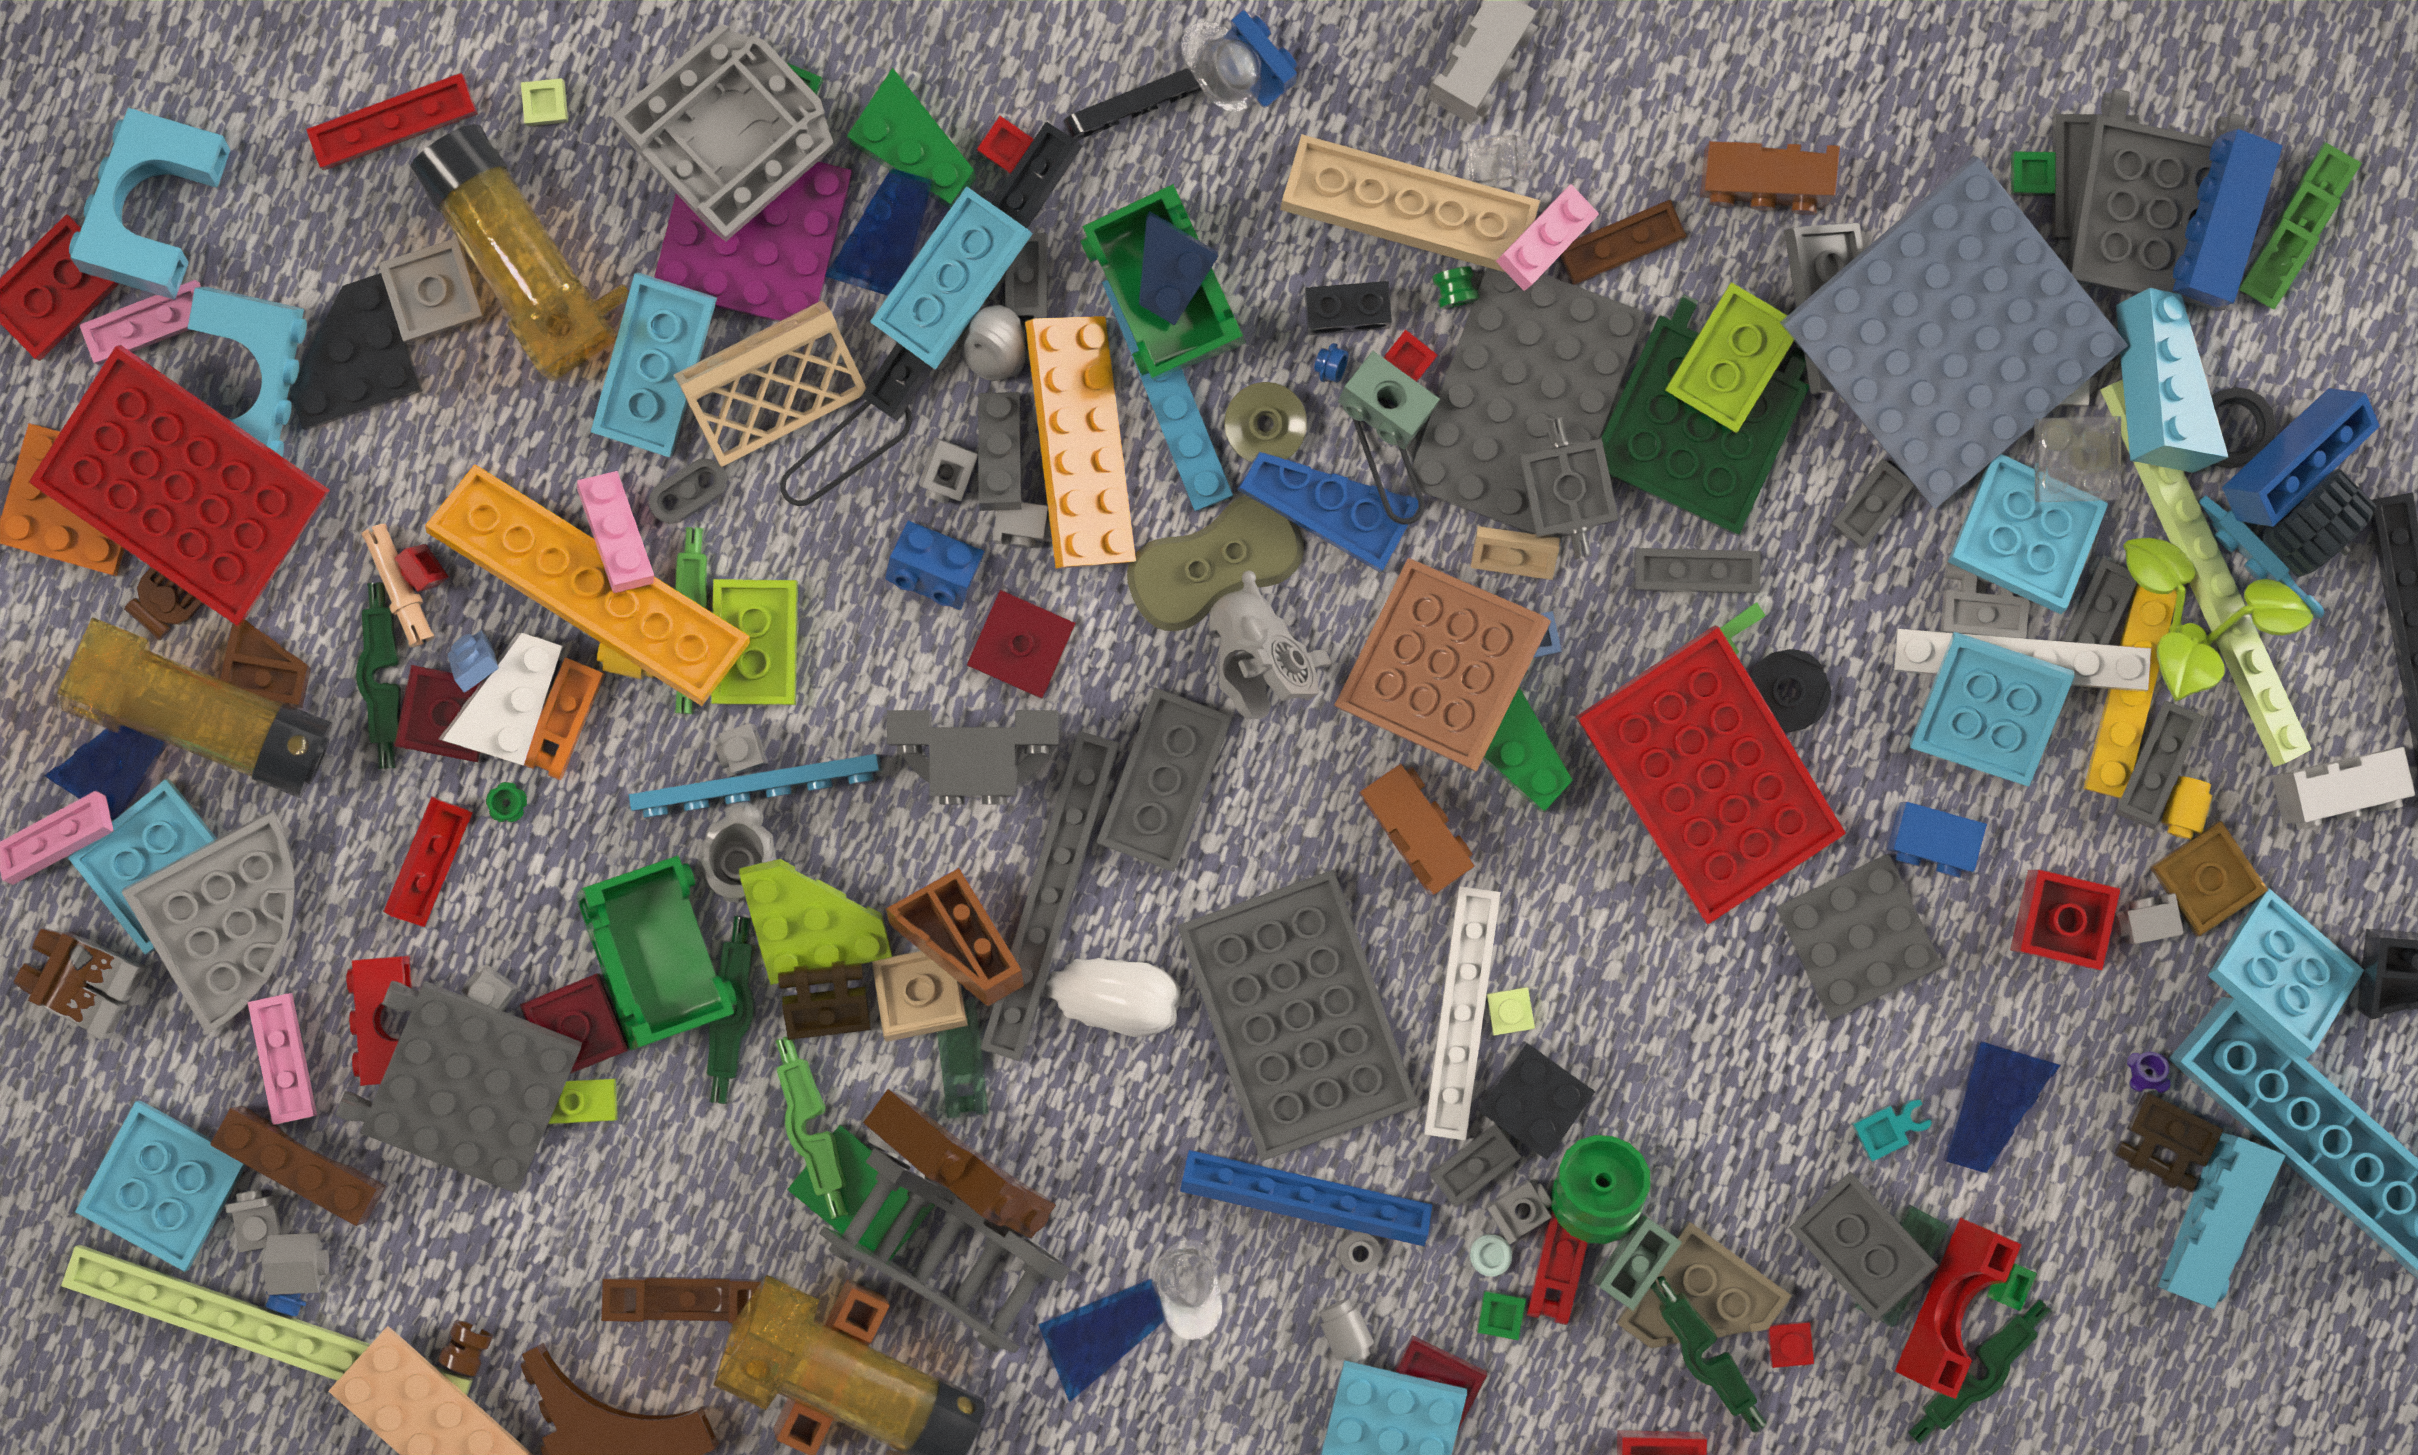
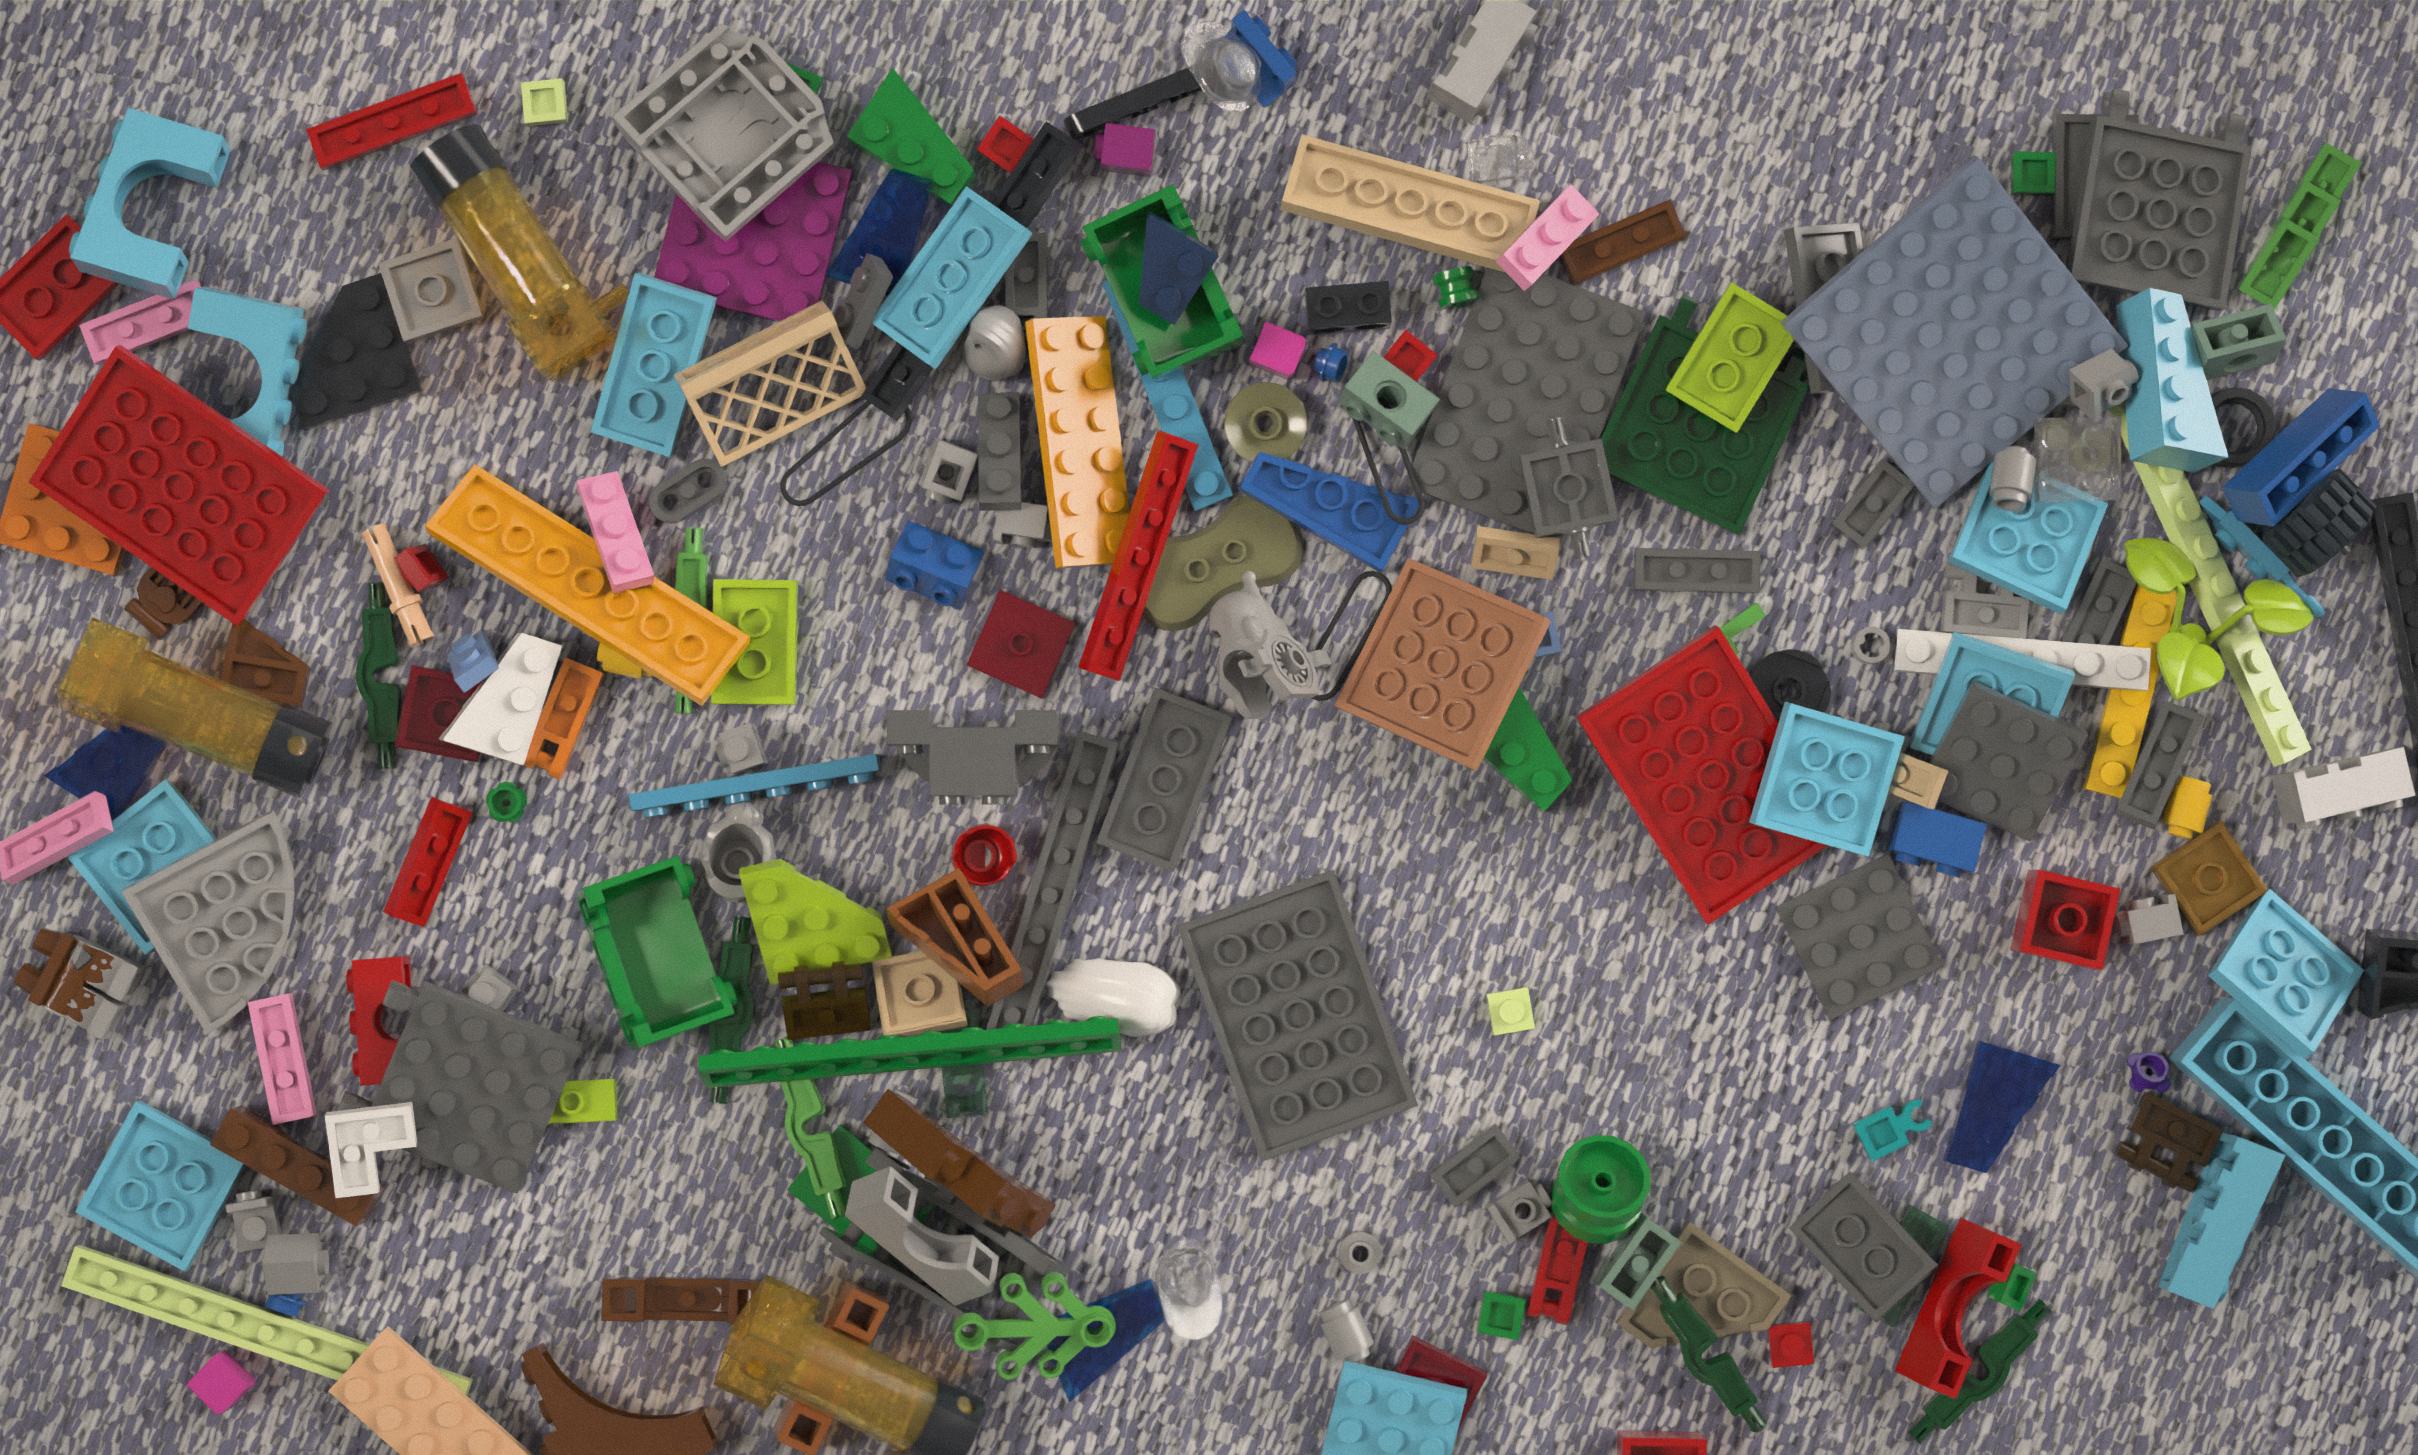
reddish brown wheel [437,1320,494,1376] -> none
dark red plate [520,973,630,1075] -> none
blue plate [1180,1150,1433,1247] -> none
dark orange wedge [1358,763,1475,895] -> none
white plate [1424,886,1501,1140] -> none
light aqua tile [1470,1234,1512,1277] -> none
black brick [1475,1041,1595,1160] -> none
dark orange wedge [1700,141,1840,215] -> none
blue brick [2172,129,2283,308] -> none
none -> dark pink piece [186,1350,255,1414]
none -> white plate [325,1102,417,1198]
none -> green plate [699,1016,1122,1088]
none -> dark grey plate [835,254,893,348]
none -> light grey arch [845,1166,999,1306]
none -> red hair [951,823,1017,887]
none -> bright green plant [952,1272,1116,1380]
none -> red plate [1078,430,1199,681]
none -> magenta brick [1094,123,1156,177]
none -> dark pink piece [1249,321,1306,380]
none -> black piece [1311,571,1392,701]
none -> medium azure plate [1749,702,1905,857]
none -> light grey bush [1851,626,1891,664]
none -> tan plate [1888,752,1948,810]
none -> dark grey plate [1928,680,2088,842]
none -> light grey brick [1989,446,2037,511]
none -> light grey brick [2069,348,2139,423]
none -> sand green brick [2191,304,2286,380]

